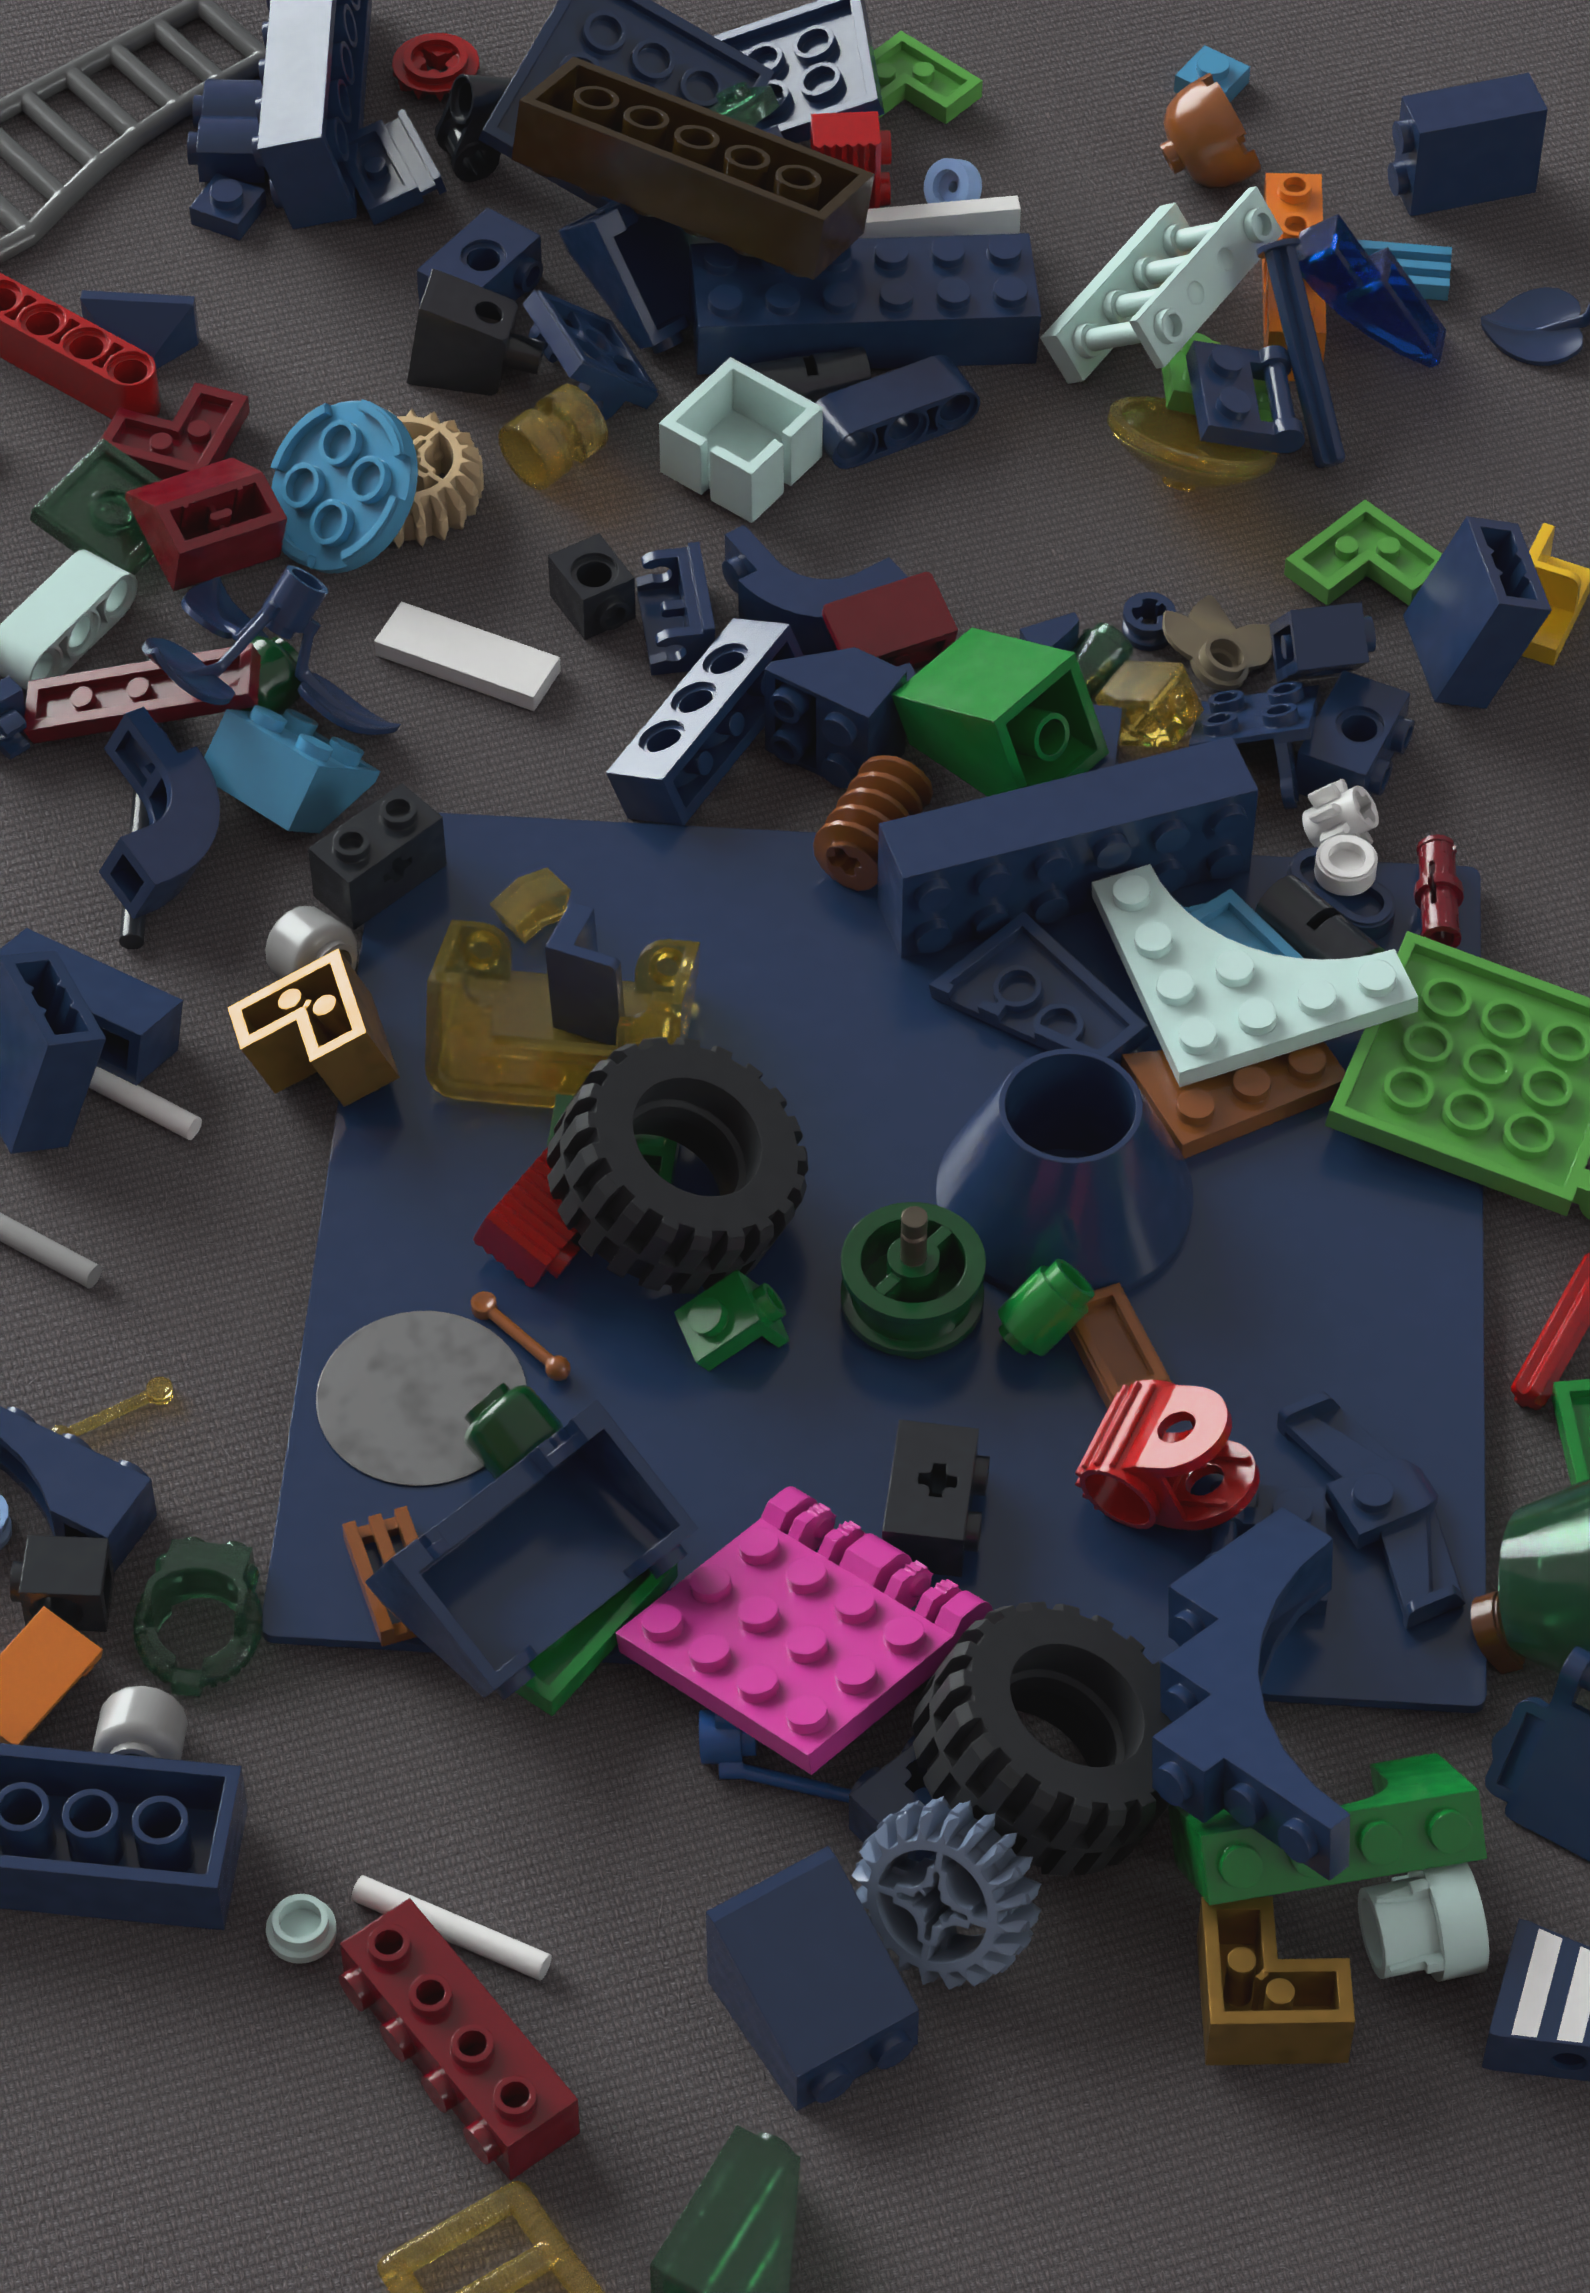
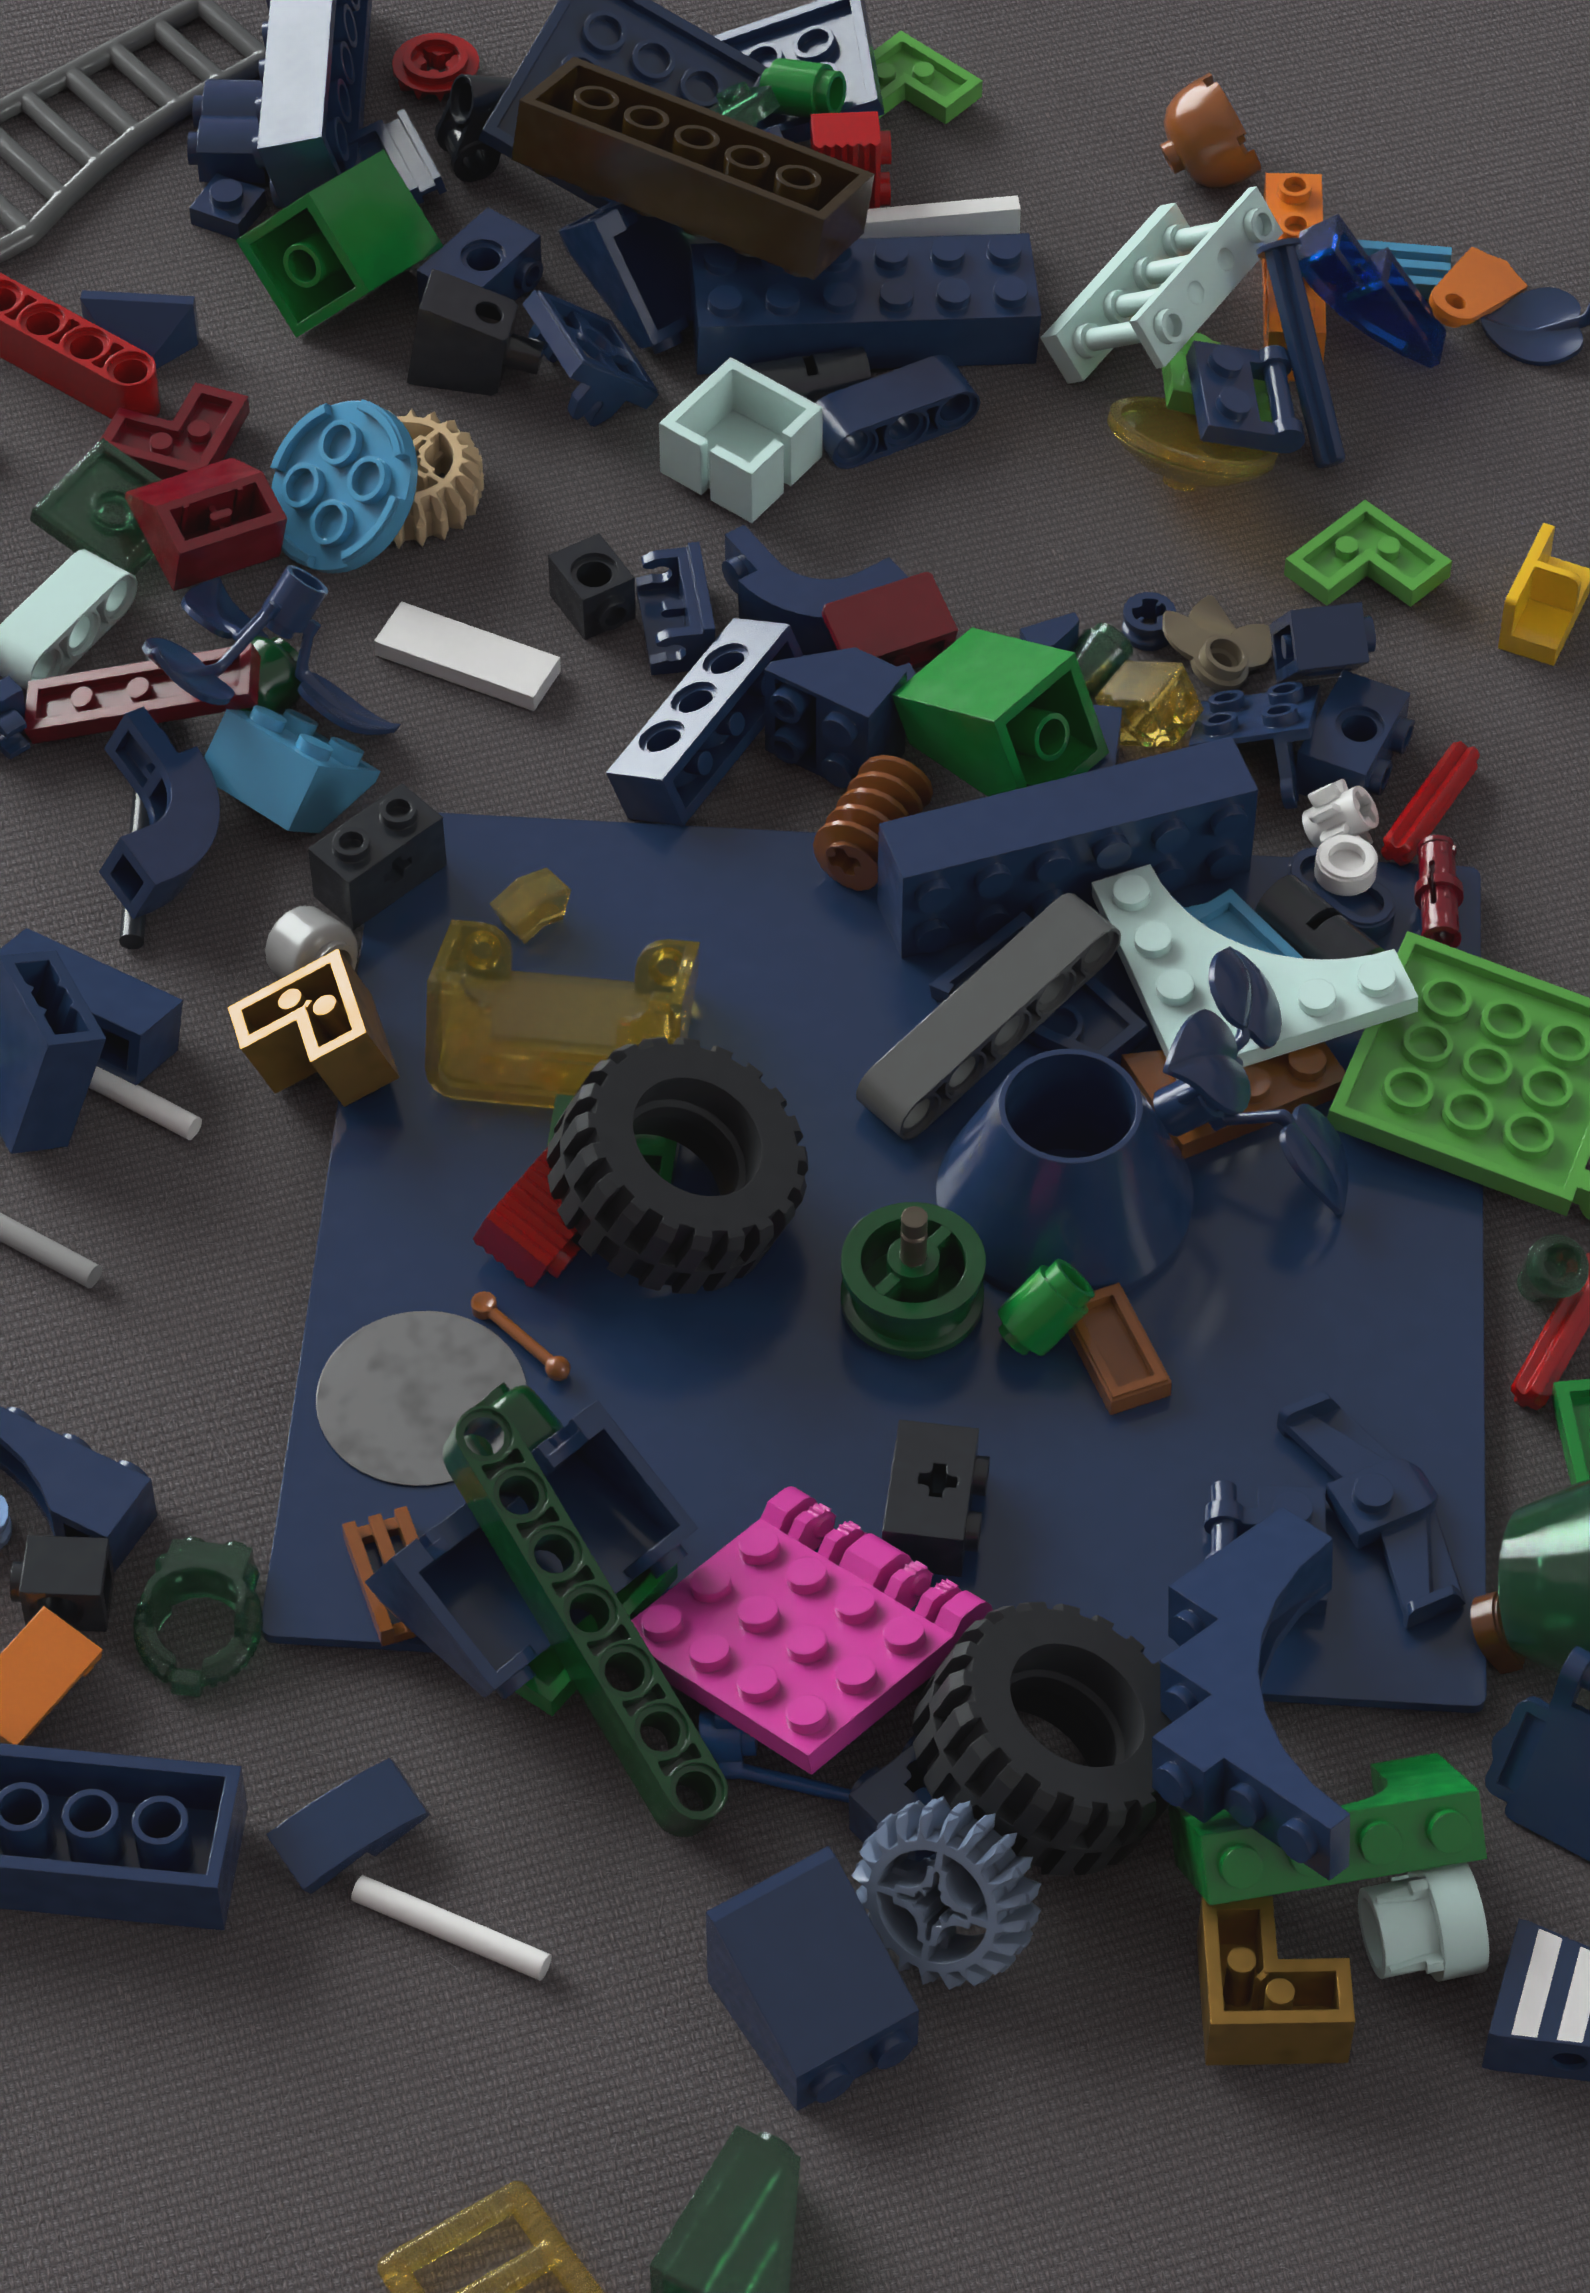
clear yellow hinge [50,1377,173,1437] -> none
light grey head [92,1686,188,1760] -> none
light aqua plate [266,1894,337,1964] -> none
dark red brick [339,1898,580,2181] -> none
clear yellow wheel [498,383,608,490] -> none
dark blue panel [545,901,627,1047] -> none
green bracket [674,1270,790,1371] -> none
light blue tile [924,158,982,203] -> none
red piece [1075,1380,1260,1530] -> none
dark azure plate [1174,45,1250,102] -> none
dark blue brick [1388,73,1548,216] -> none
dark blue brick [1403,516,1552,709] -> none
none -> green slope [236,149,443,338]
none -> dark blue slope [266,1758,430,1894]
none -> dark green beam [442,1405,728,1837]
none -> green brick [759,58,846,119]
none -> dark grey beam [856,893,1121,1140]
none -> dark blue plant [1153,946,1348,1215]
none -> red axle [1381,741,1480,866]
none -> orange piece [1429,247,1528,328]
none -> clear green cone [1517,1234,1589,1302]

